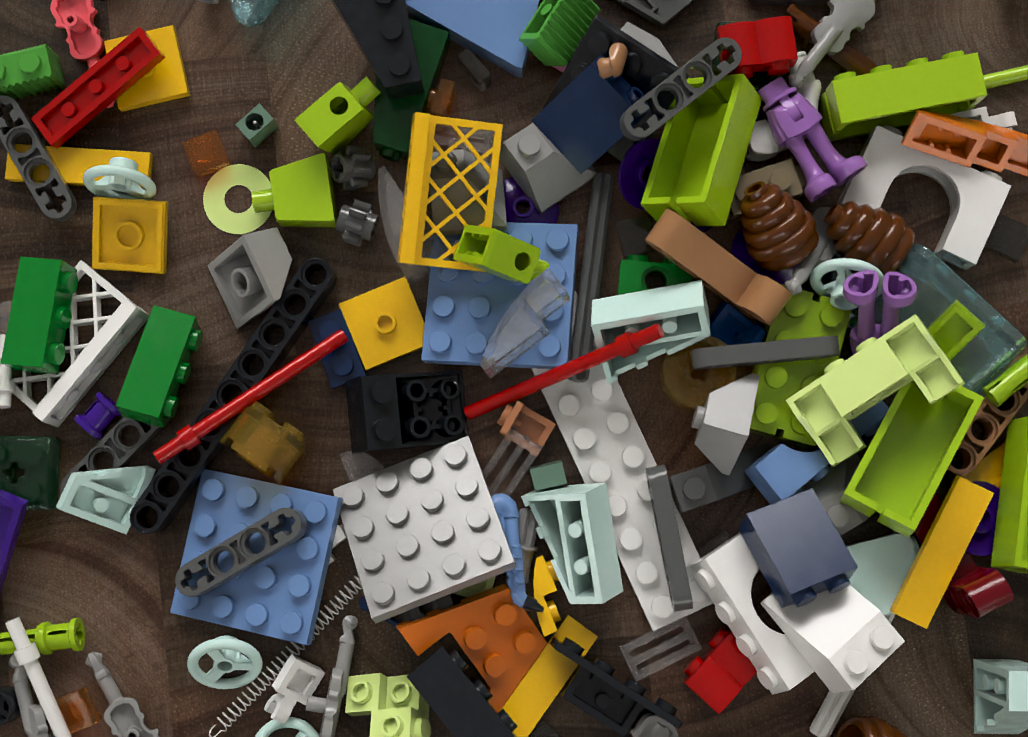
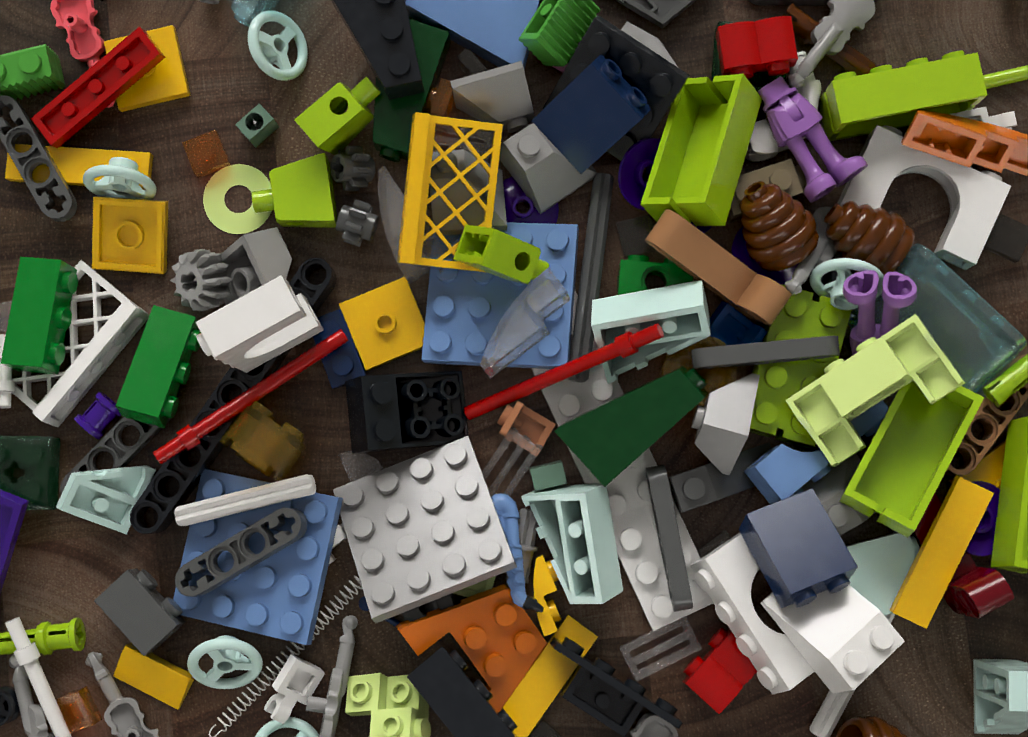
medium nougat arm [597,43,628,79] -> none
dark grey beam [619,37,742,141] -> none
lime tile [927,299,985,361] -> none
none -> dark grey brick [94,568,186,656]
none -> yellow slope [113,643,194,710]
none -> light grey gear [170,249,233,311]
none -> white axle [174,474,316,526]
none -> white arch [196,275,324,373]
none -> light aqua piece [248,10,308,81]
none -> light grey slope [450,61,534,133]
none -> dark green slope [554,366,708,487]

